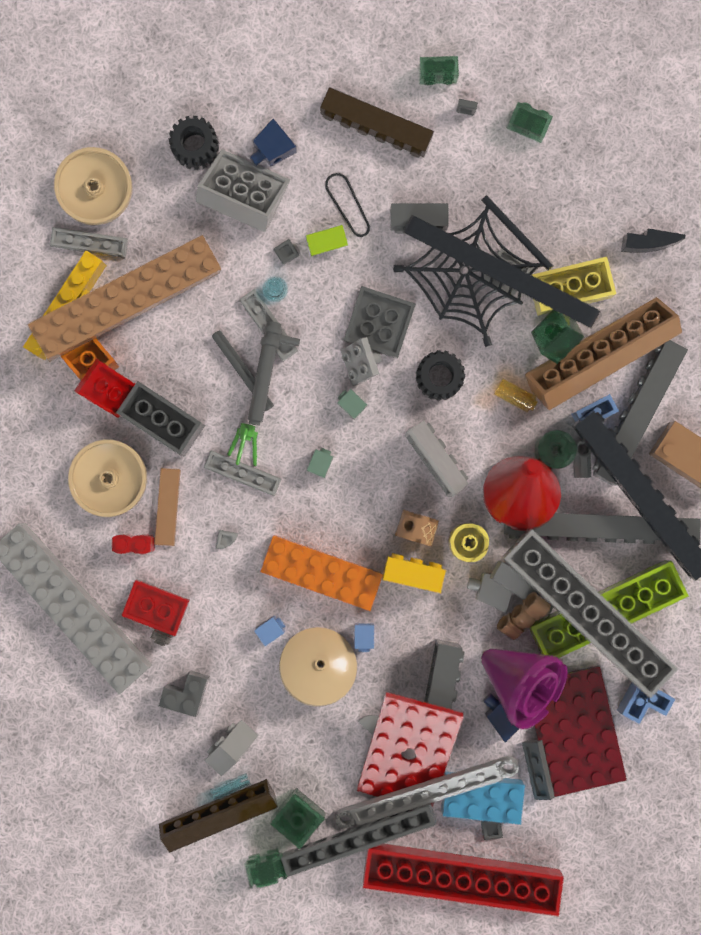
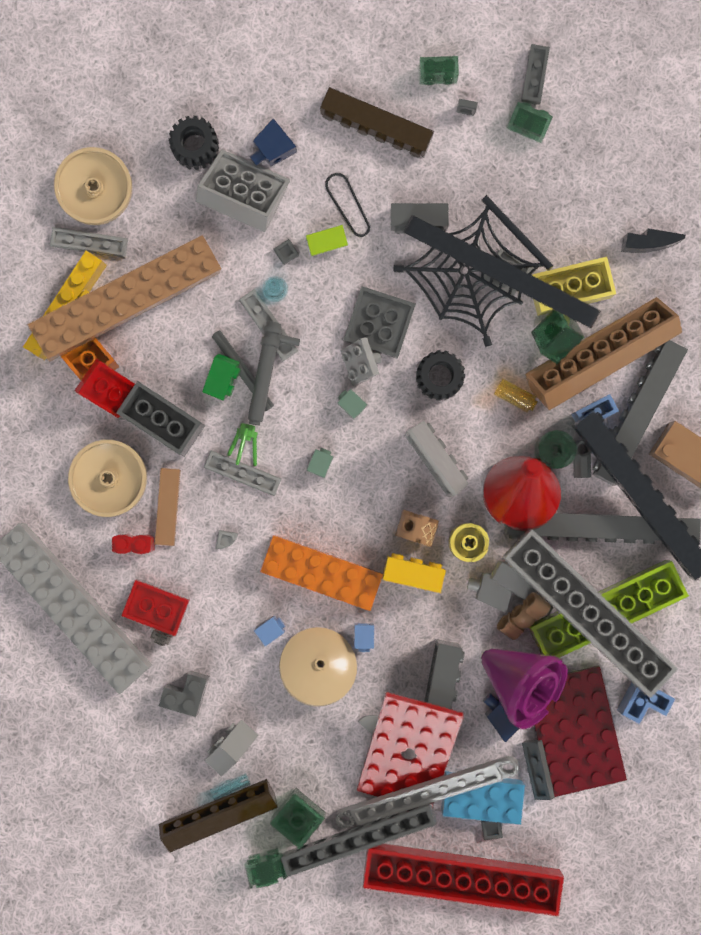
none -> green brick [202,354,241,401]
none -> dark grey plate [521,44,550,105]

